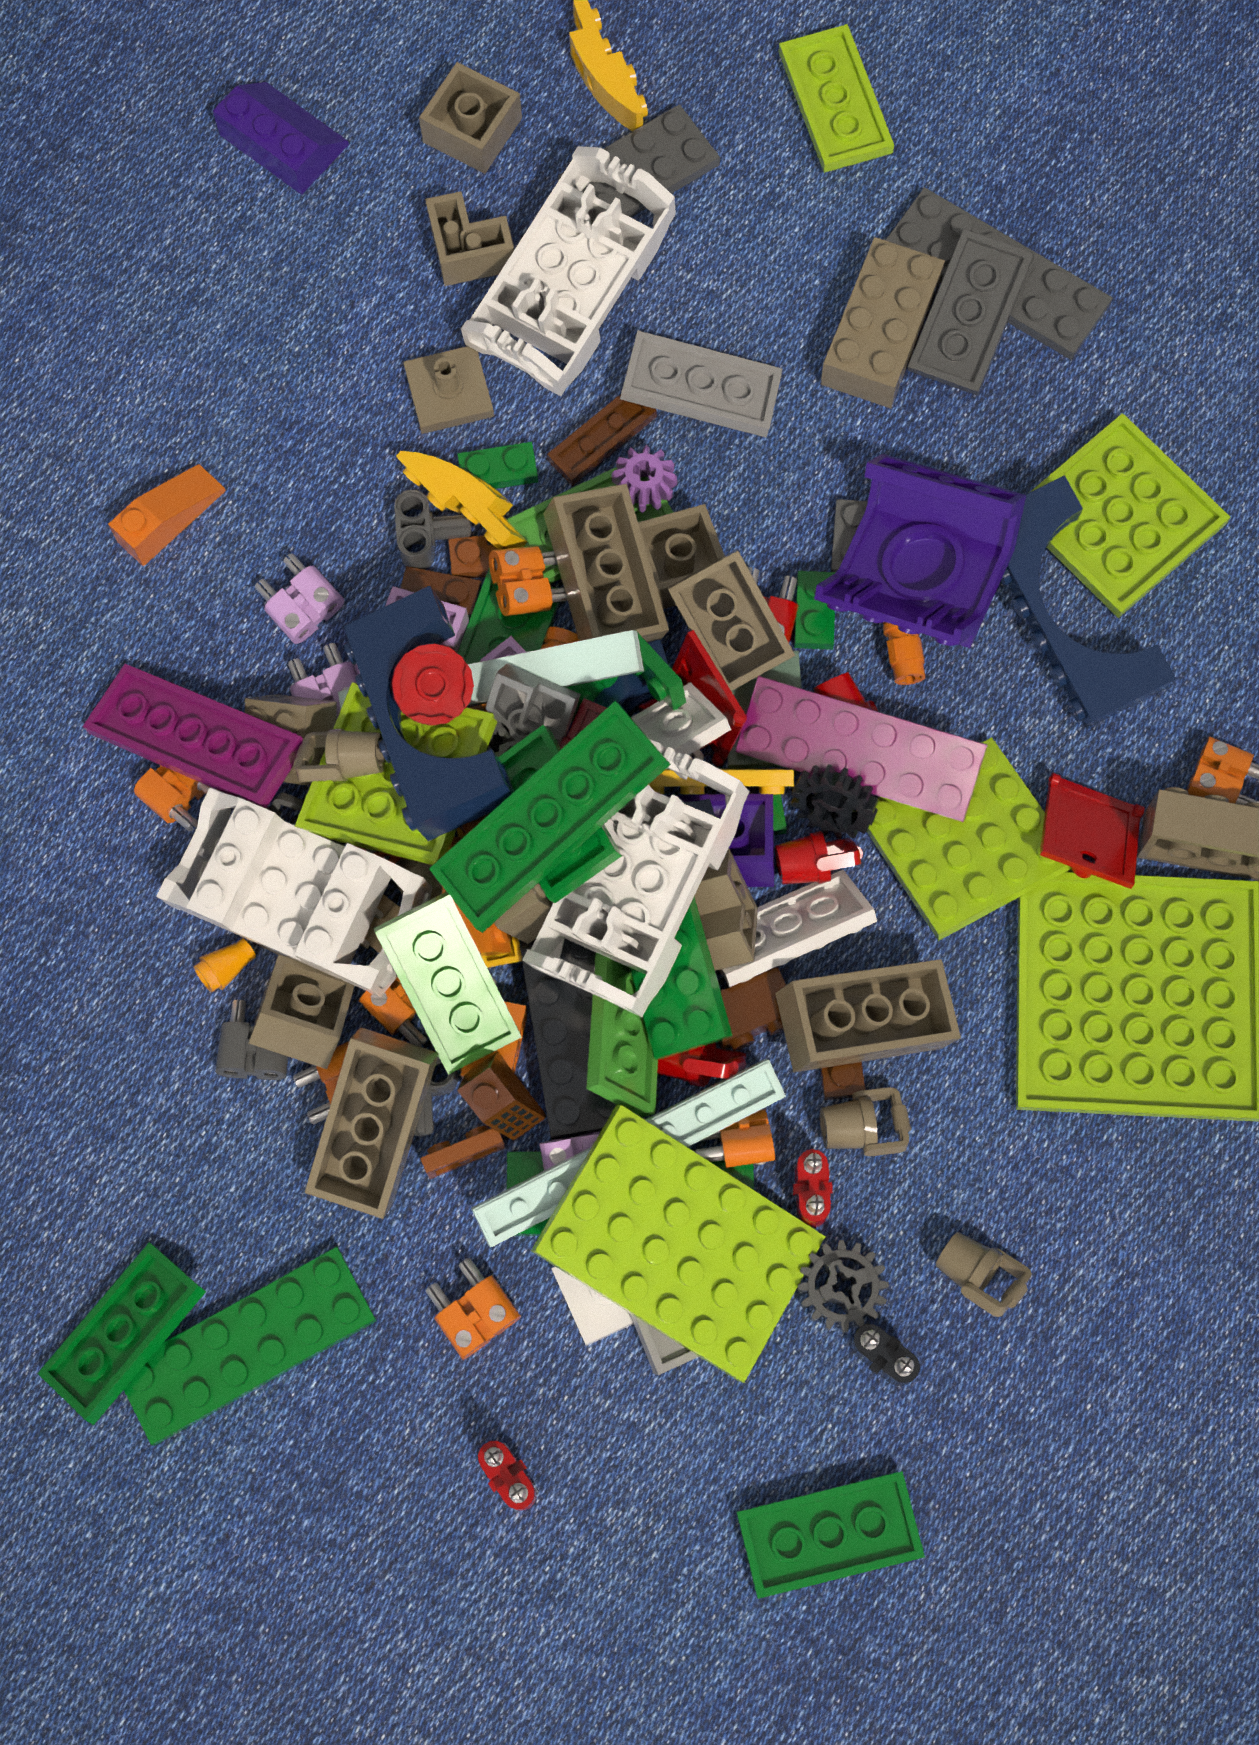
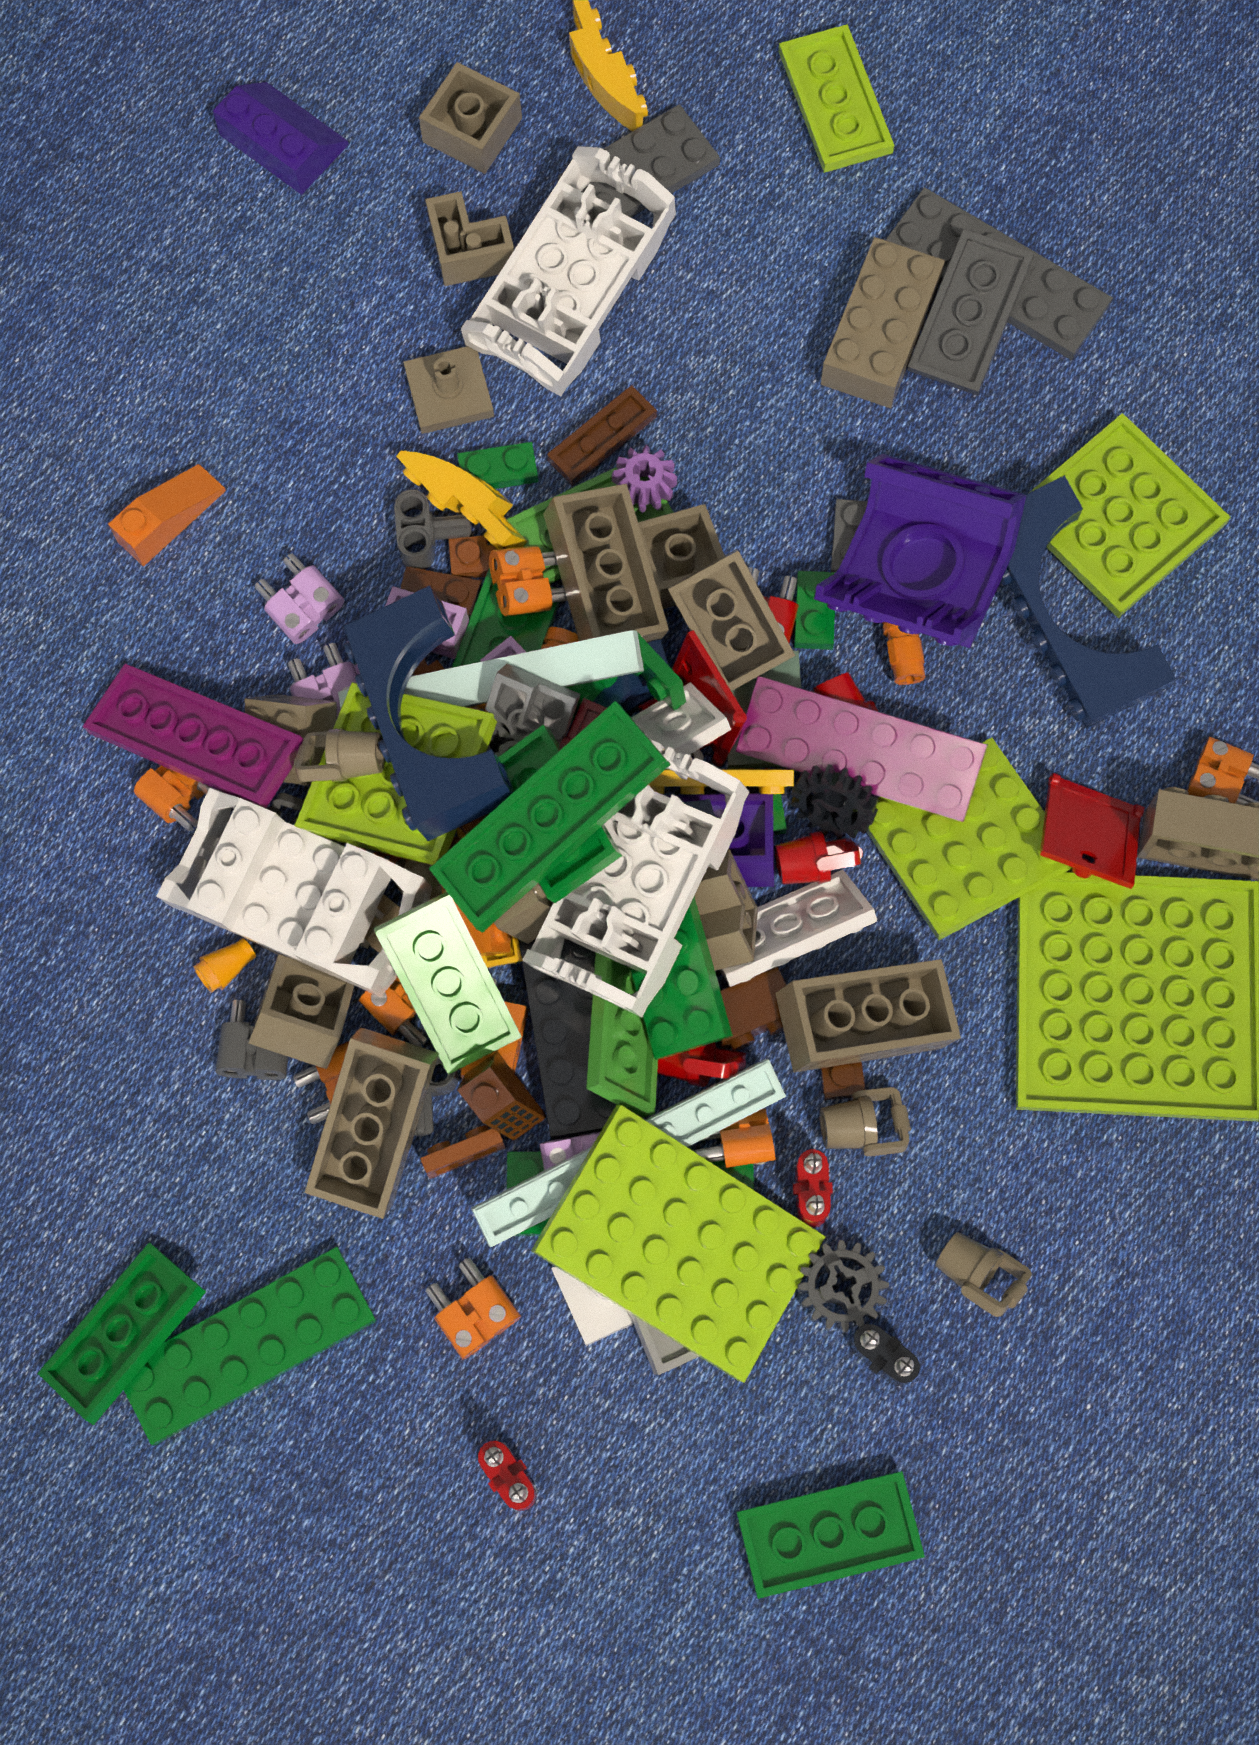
red tile [391,643,474,726] -> none
light grey plate [620,330,783,438] -> none

